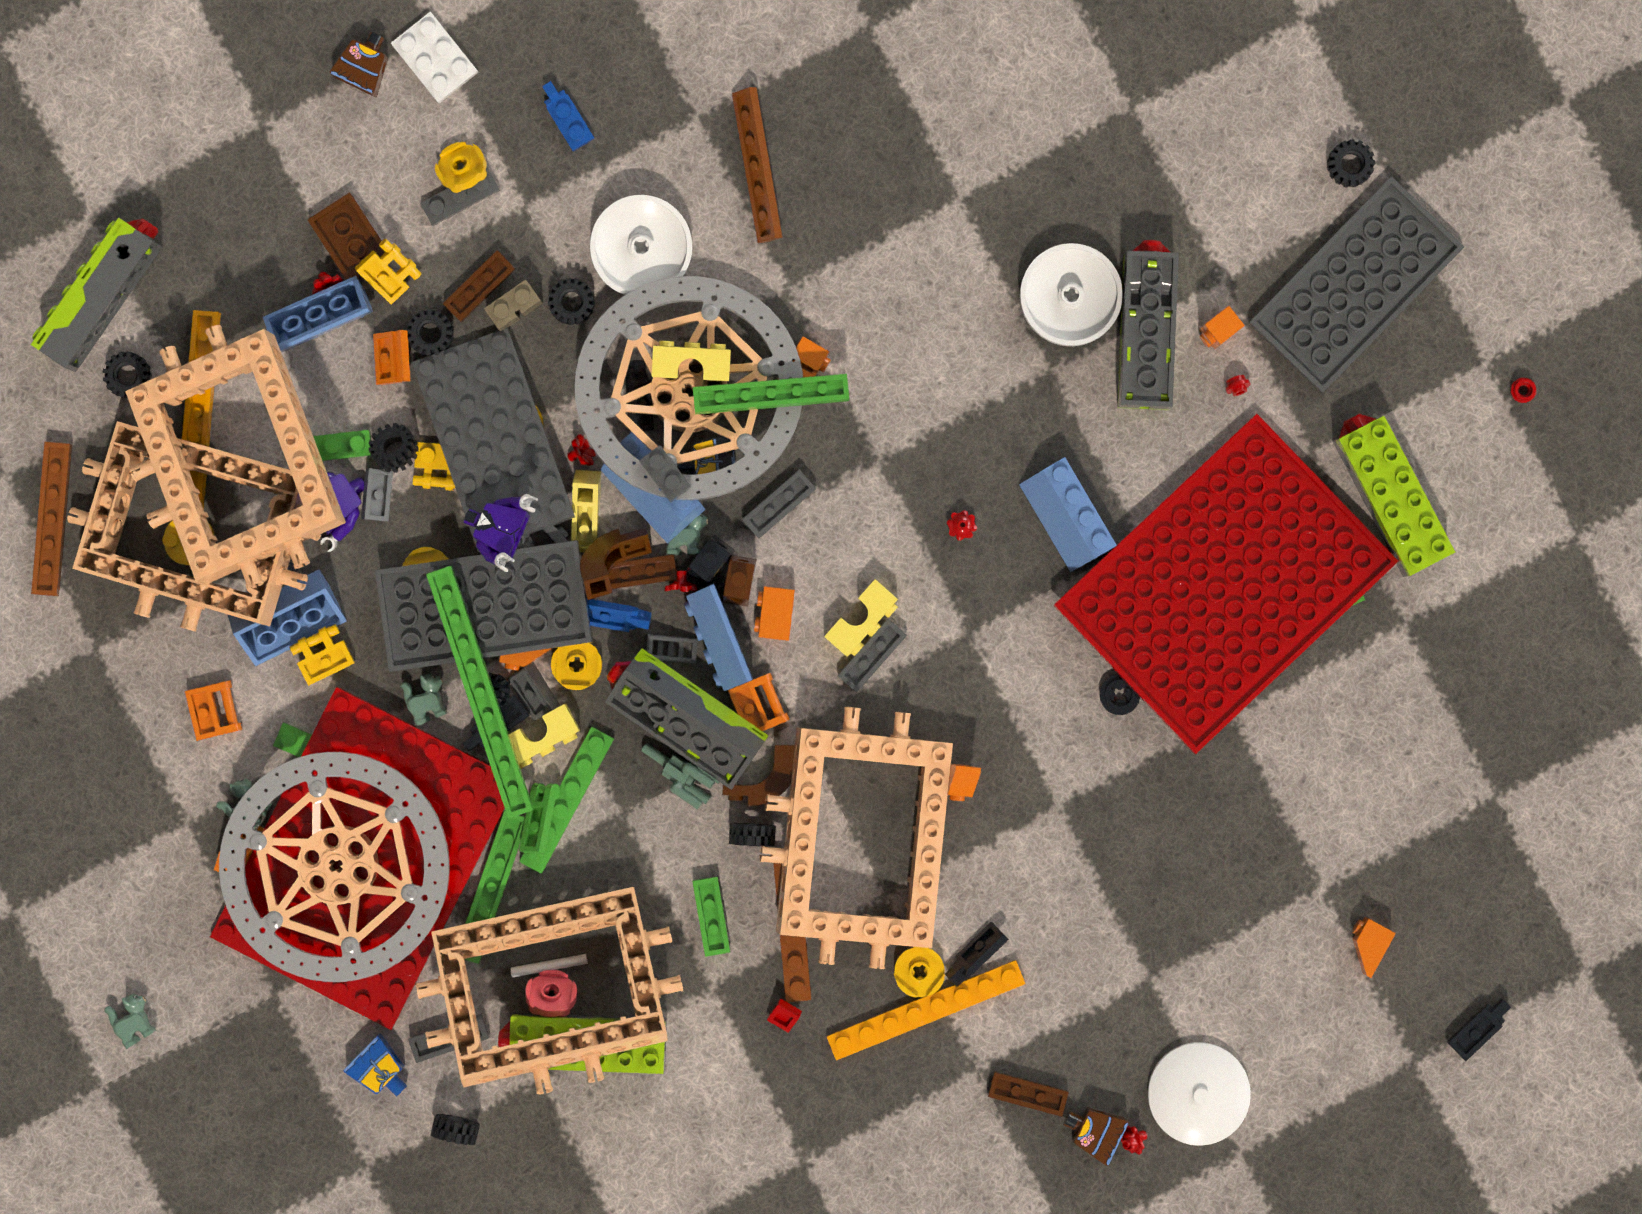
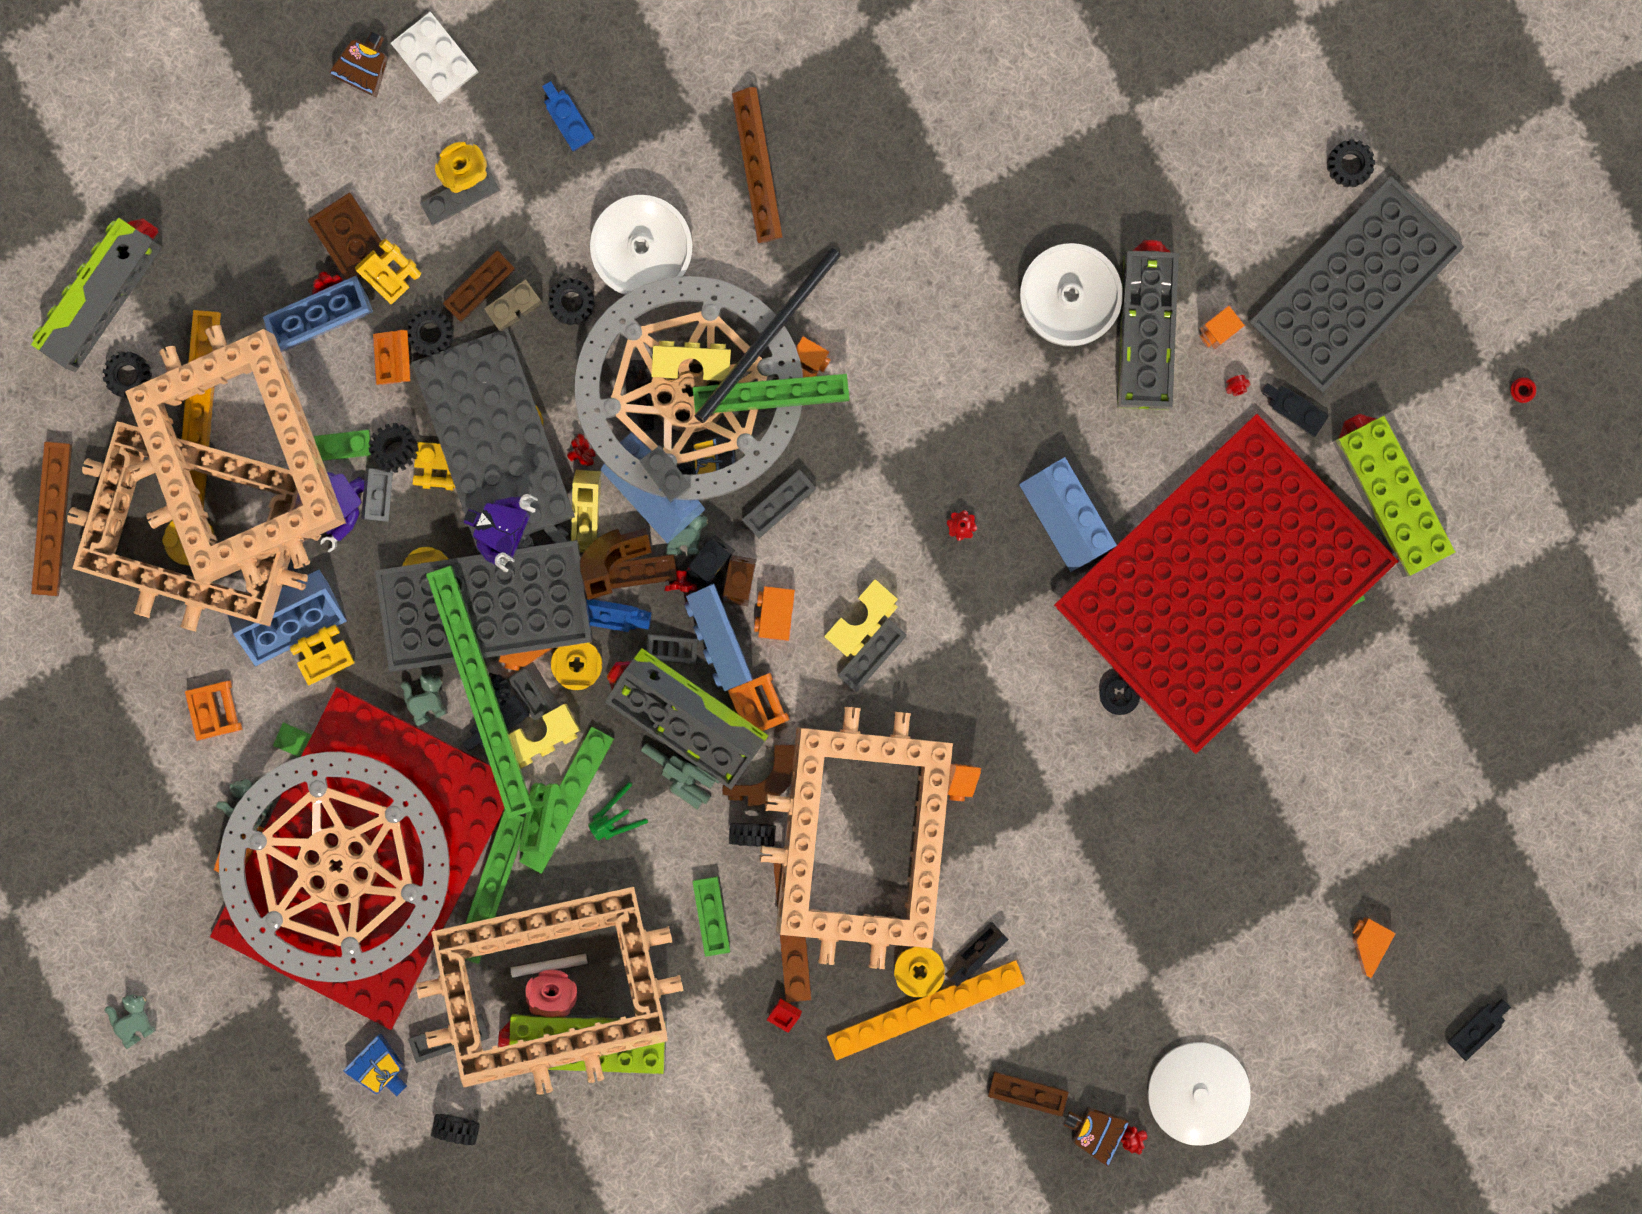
none -> green plant [588,782,648,841]
none -> black piece [694,248,841,423]
none -> black hinge [1261,383,1329,437]

